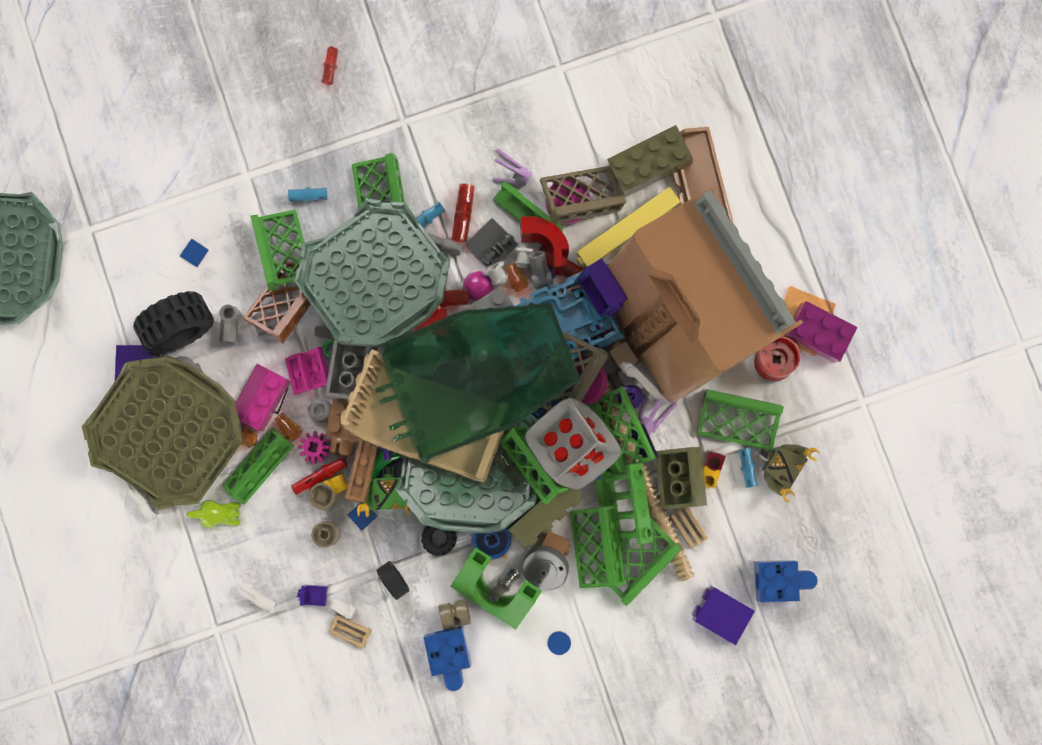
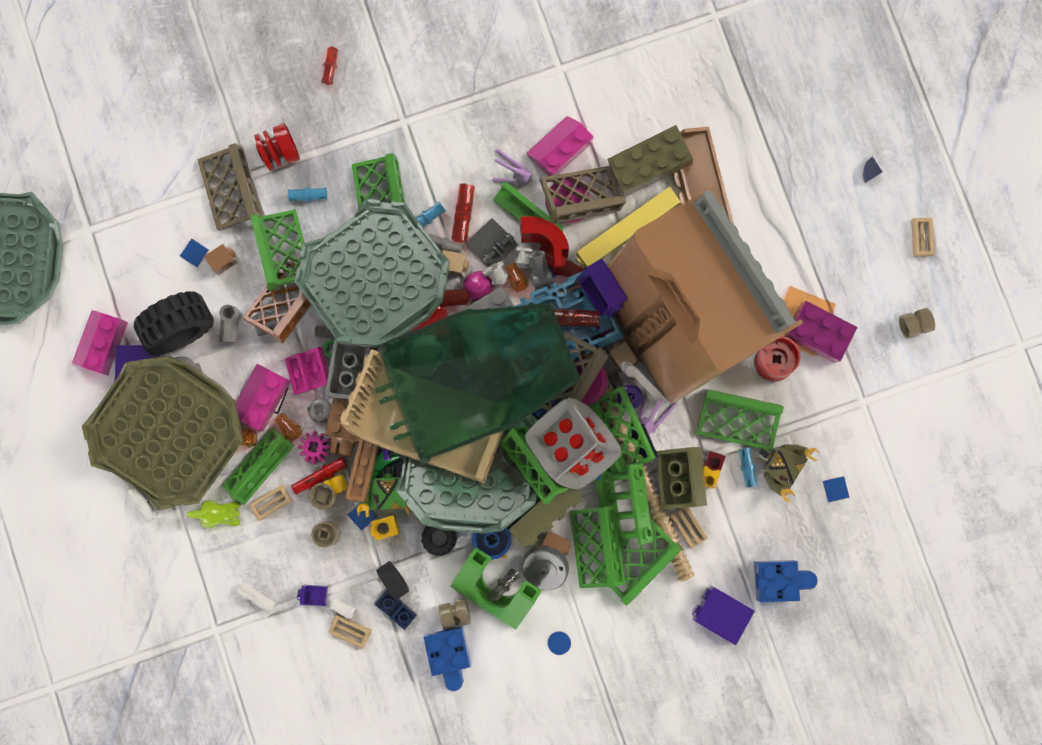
none -> dark pink slope [72,310,128,375]
none -> dark tan fence [197,143,262,230]
none -> medium nougat brick [204,244,238,275]
none -> tan tile [249,485,293,521]
none -> red wheel [254,122,300,172]
none -> yellow brick [369,515,401,540]
none -> dark blue slope [374,589,417,630]
none -> tan brick [443,250,469,276]
none -> dark pink slope [526,116,594,176]
none -> clear red axle [539,308,600,327]
none -> blue sticker [823,476,850,503]
none -> dark blue tile [863,156,883,183]
none -> dark tan wheel [899,307,936,339]
none -> tan tile [911,218,934,257]

